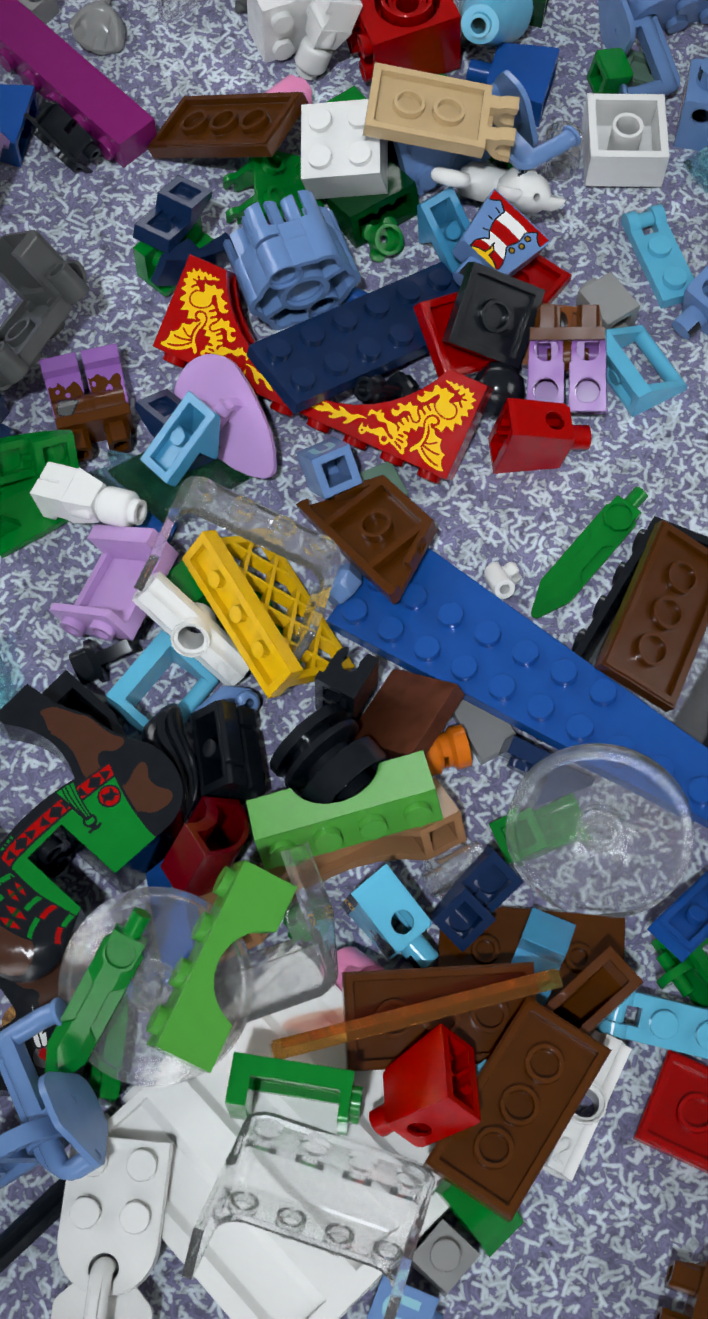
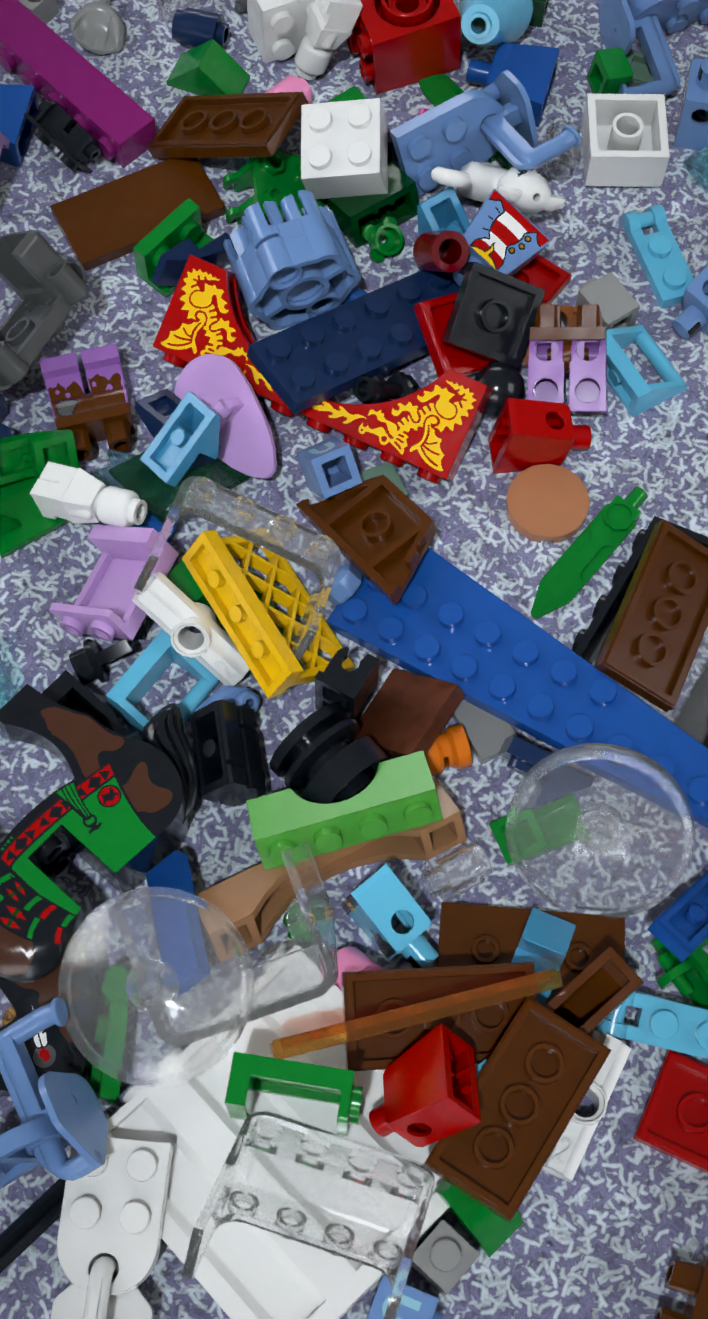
green piece [45,907,152,1073] -> none
dark blue slope [133,175,212,254] -> none
bright green arch [146,860,297,1073] -> none
dark red brick [160,796,249,900] -> none
tan tile [363,62,520,162] -> none
dark blue slope [430,846,524,952] -> none
white arm [484,562,522,599] -> none
none -> reddish brown tile [50,158,225,271]
none -> green slope [166,39,250,96]
none -> dark blue brick [172,7,230,48]
none -> dark red brick [413,230,469,272]
none -> nougat tile [506,464,590,543]

